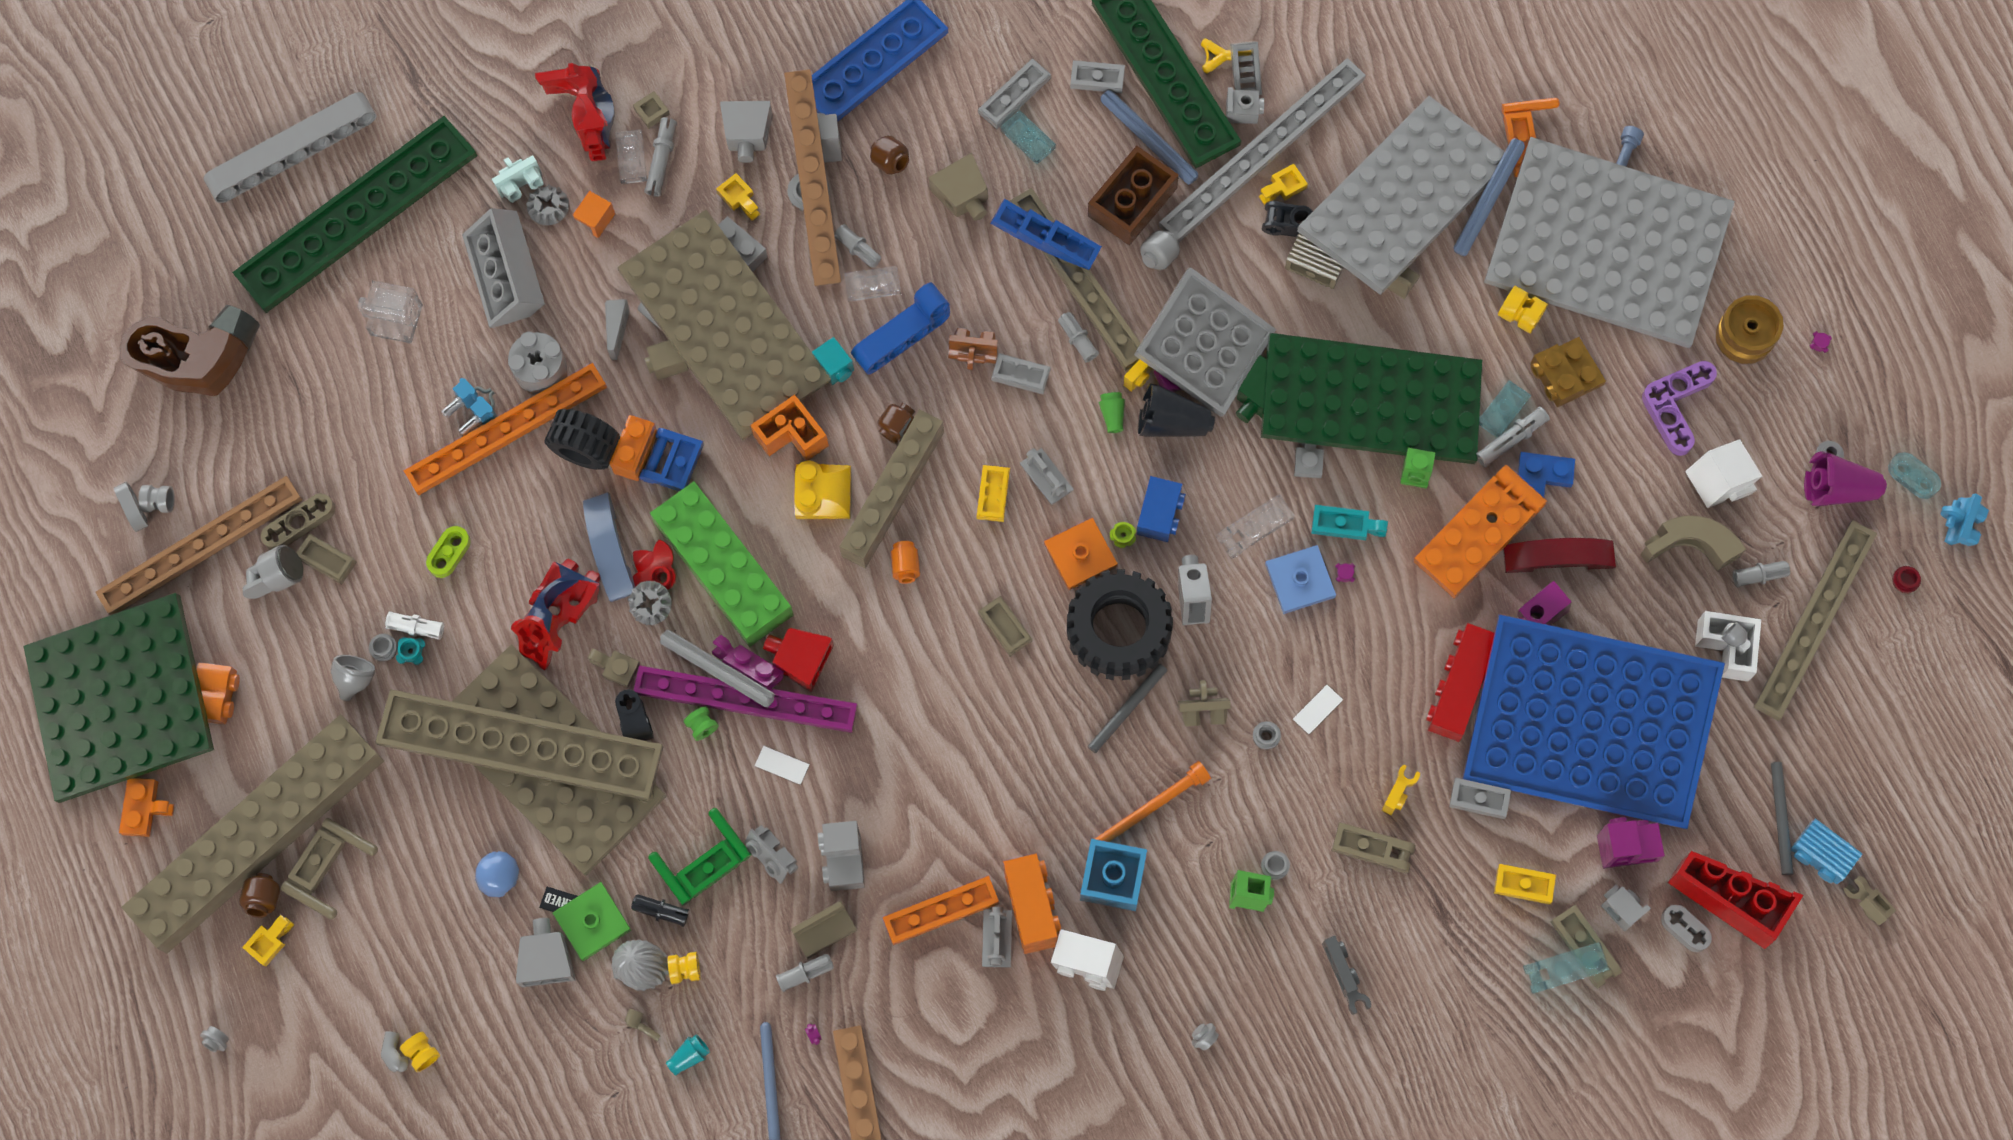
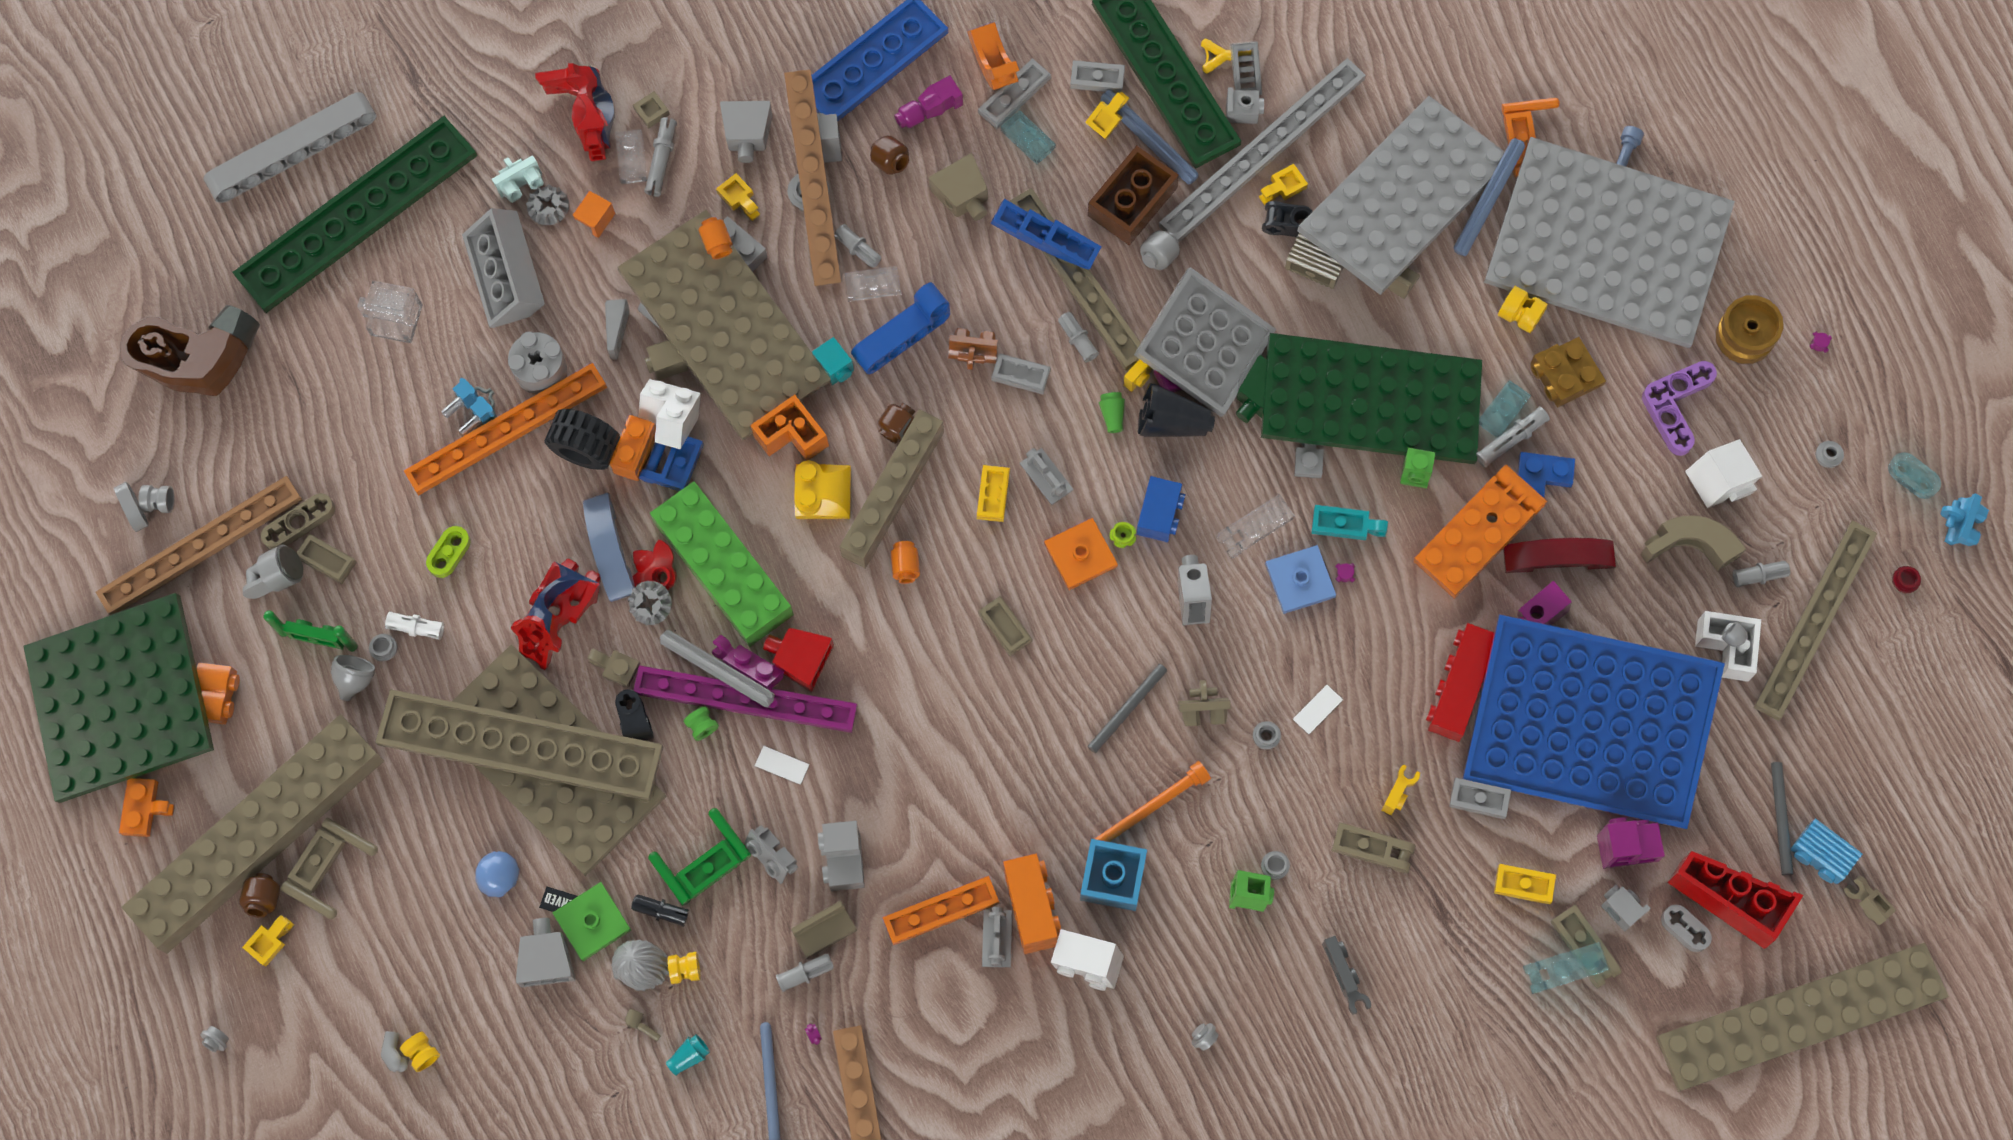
teal plate [396,637,425,665] -> none
black tyre [1067,569,1173,681] -> none
magenta cone [1804,451,1887,506] -> none
none -> green plate [263,610,358,652]
none -> white brick [638,379,701,449]
none -> orange brick [698,217,733,259]
none -> magenta piece [894,75,963,129]
none -> orange arch [967,22,1019,90]
none -> yellow plate [1085,91,1129,139]
none -> dark tan plate [1656,943,1949,1092]

